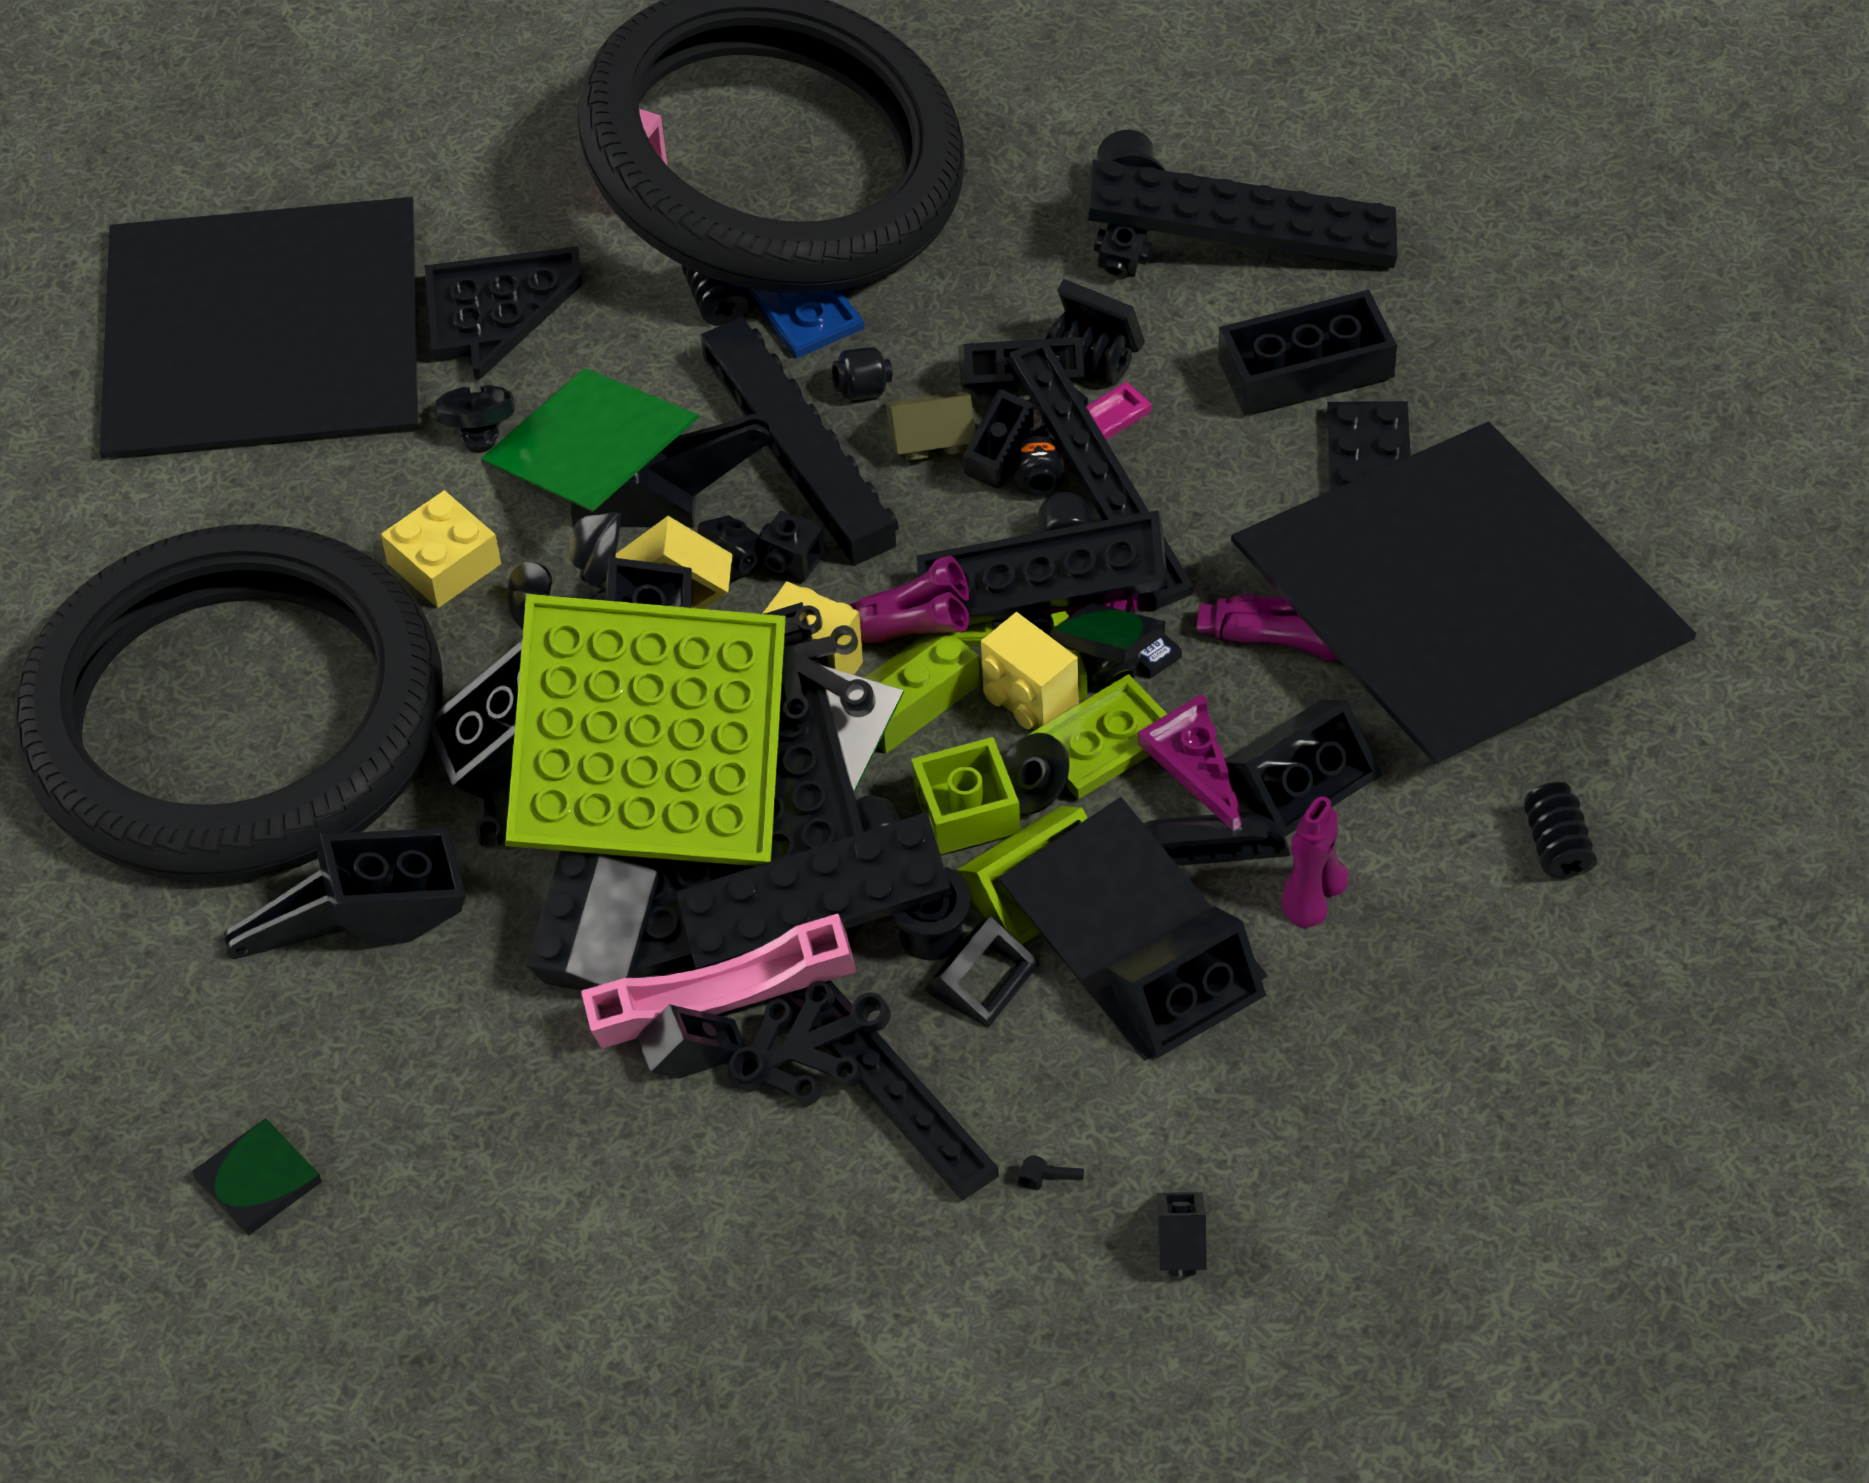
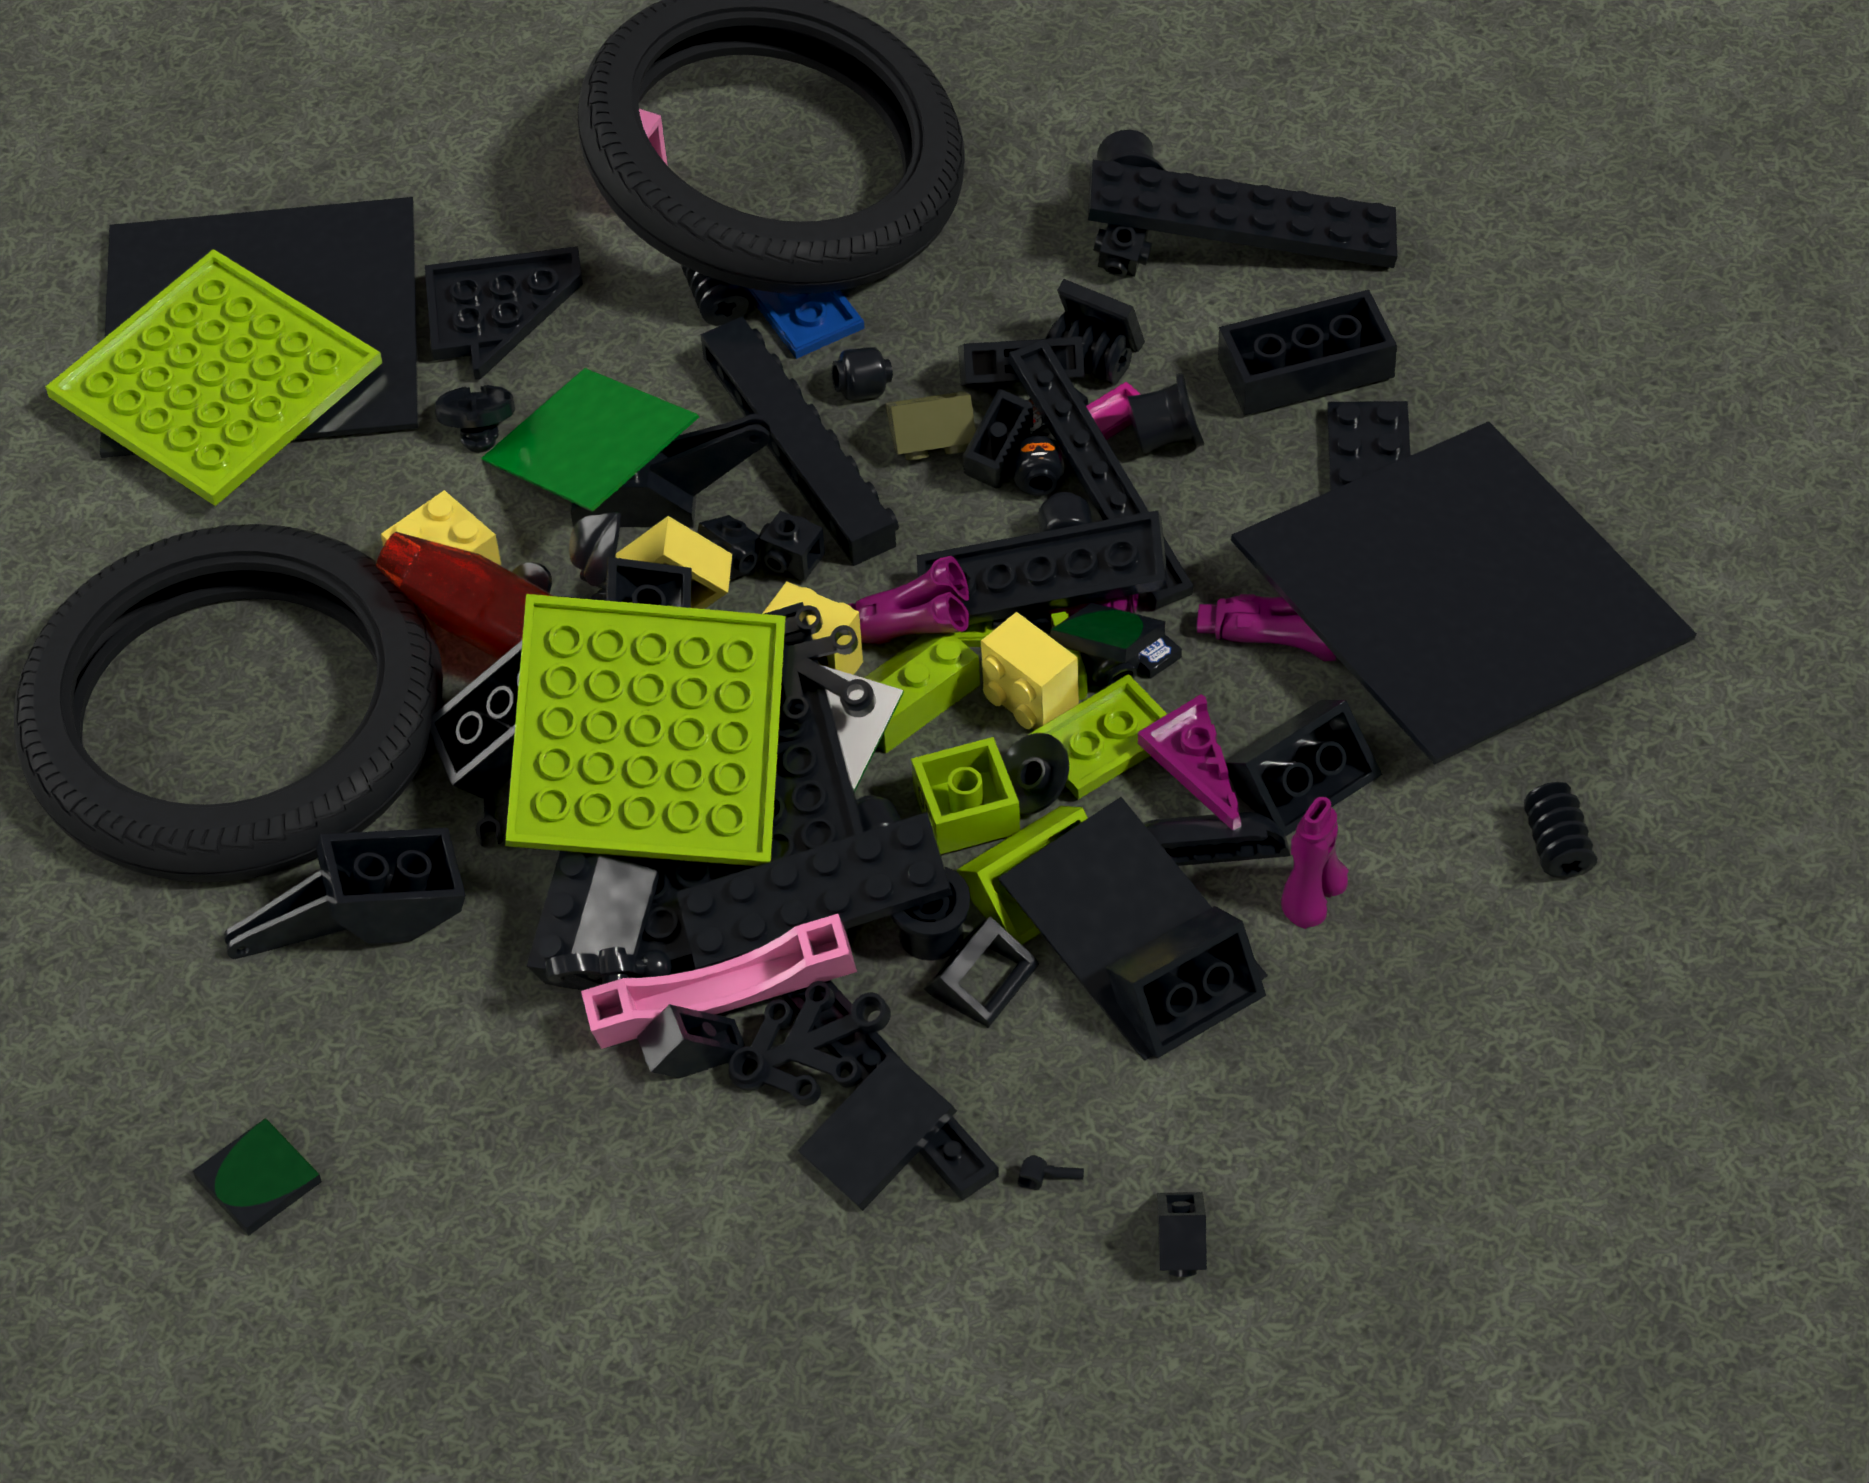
none -> lime plate [45,249,382,506]
none -> clear red piece [376,532,554,660]
none -> black piece [545,947,672,984]
none -> black tile [798,1052,957,1211]
none -> black piece [1127,373,1204,454]

